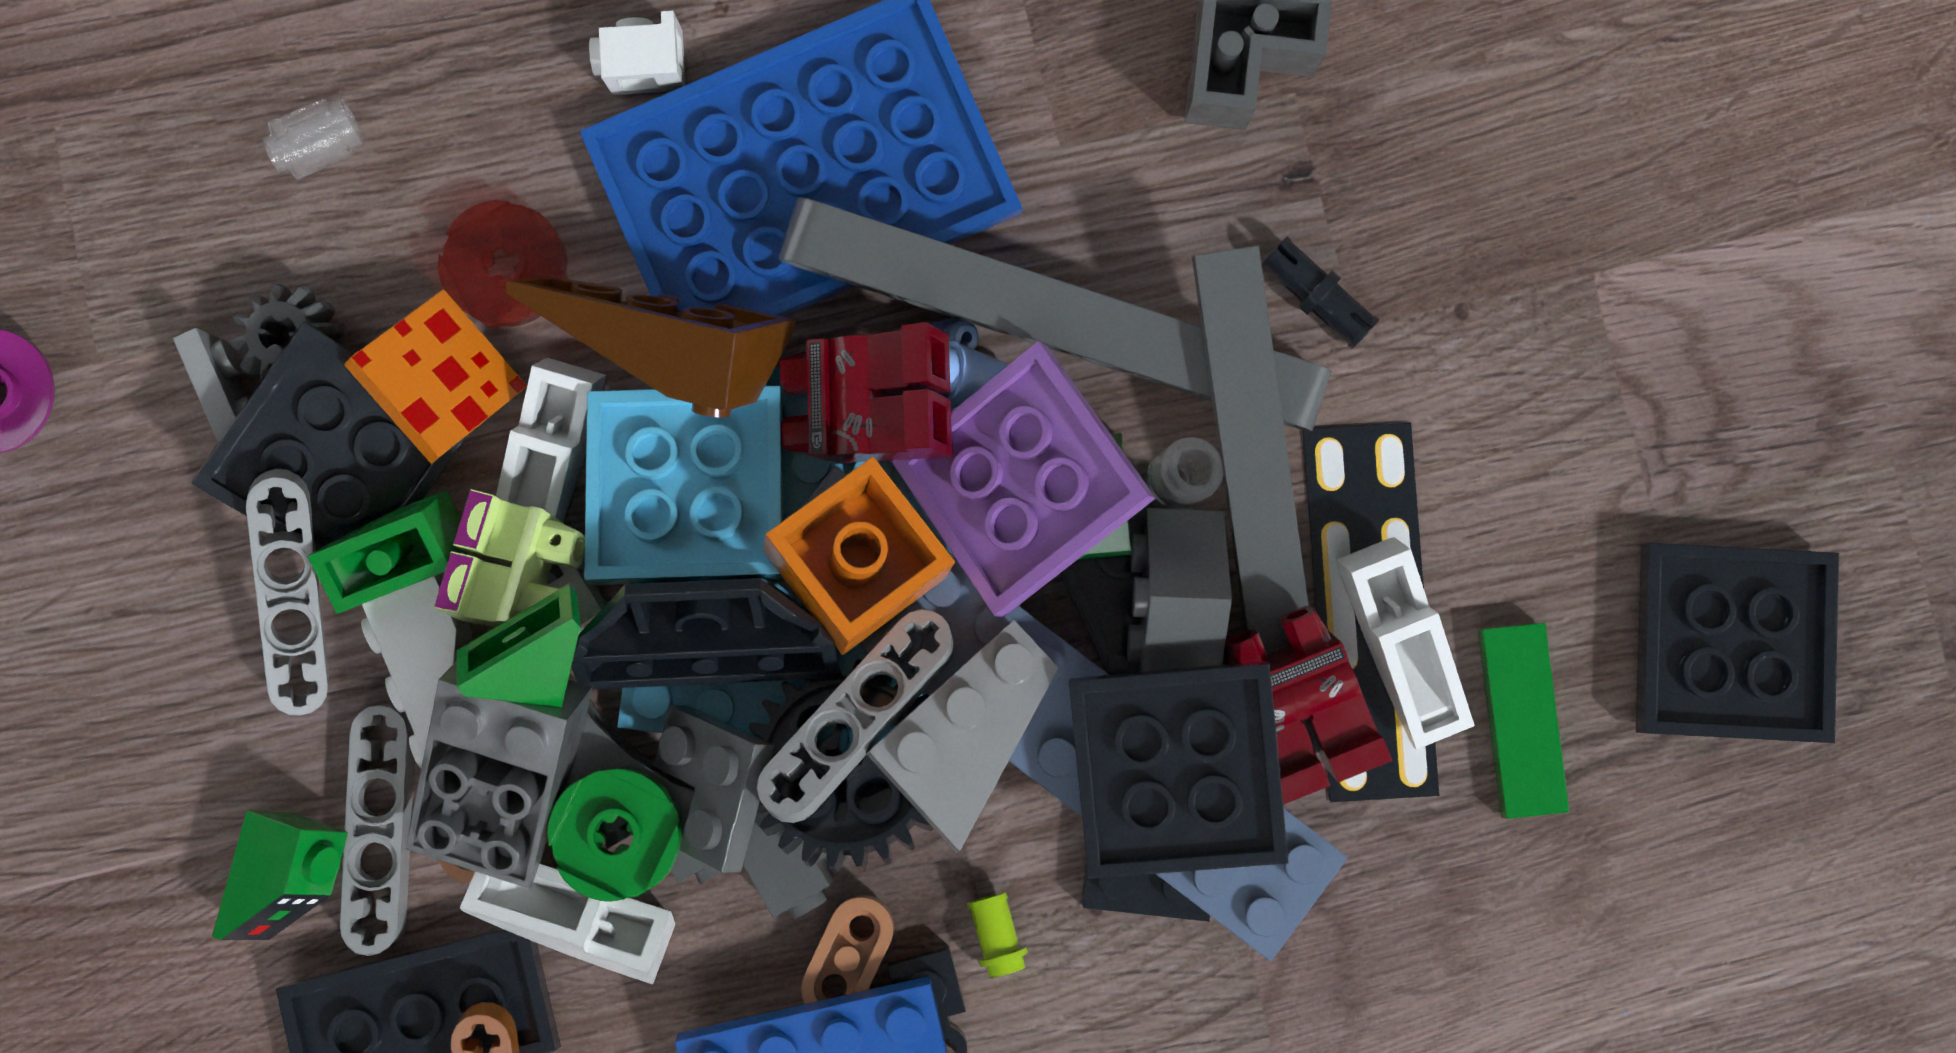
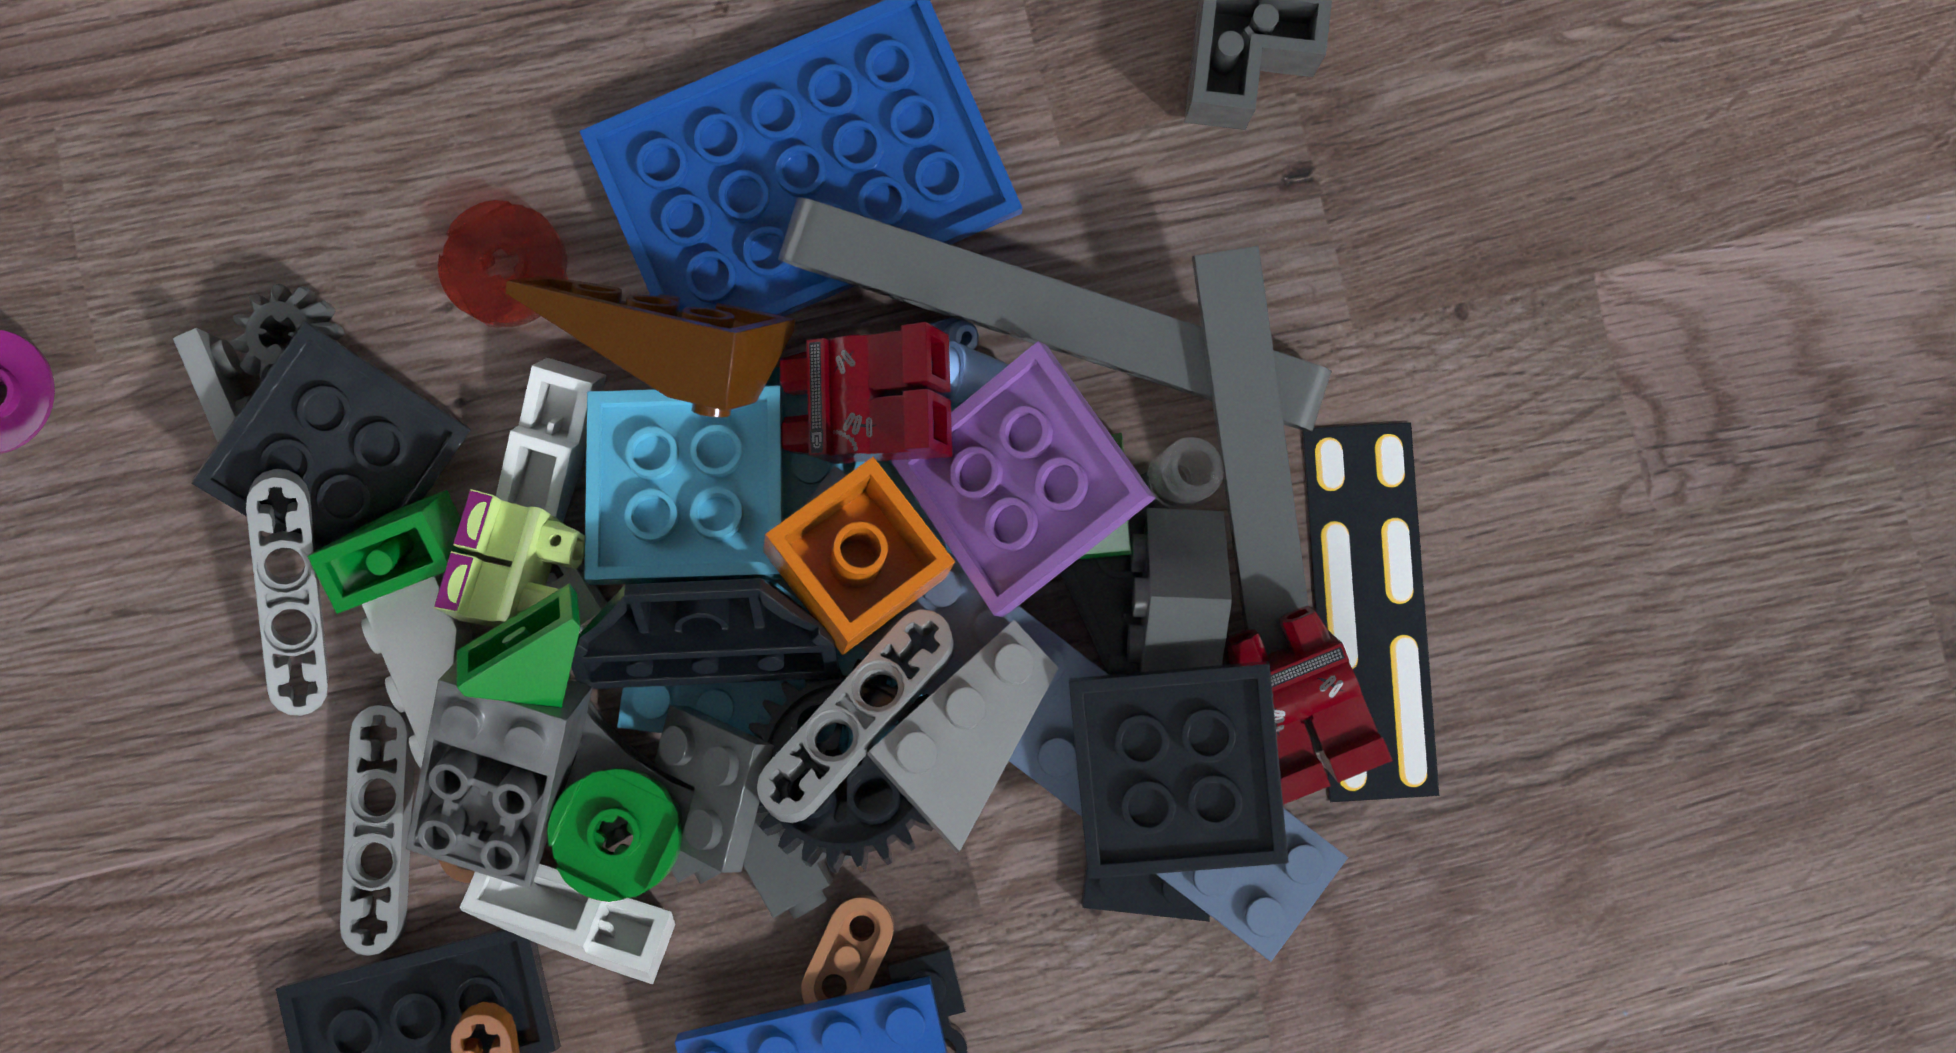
green slope [212,810,348,940] -> none
clear brick [262,97,365,180] -> none
orange tile [344,289,527,464] -> none
white brick [589,11,686,95] -> none
lime pin [967,892,1028,978] -> none
black pin [1261,236,1380,350] -> none
white slope [1336,537,1475,749] -> none
green tile [1477,623,1570,819] -> none
black plate [1636,543,1839,743] -> none

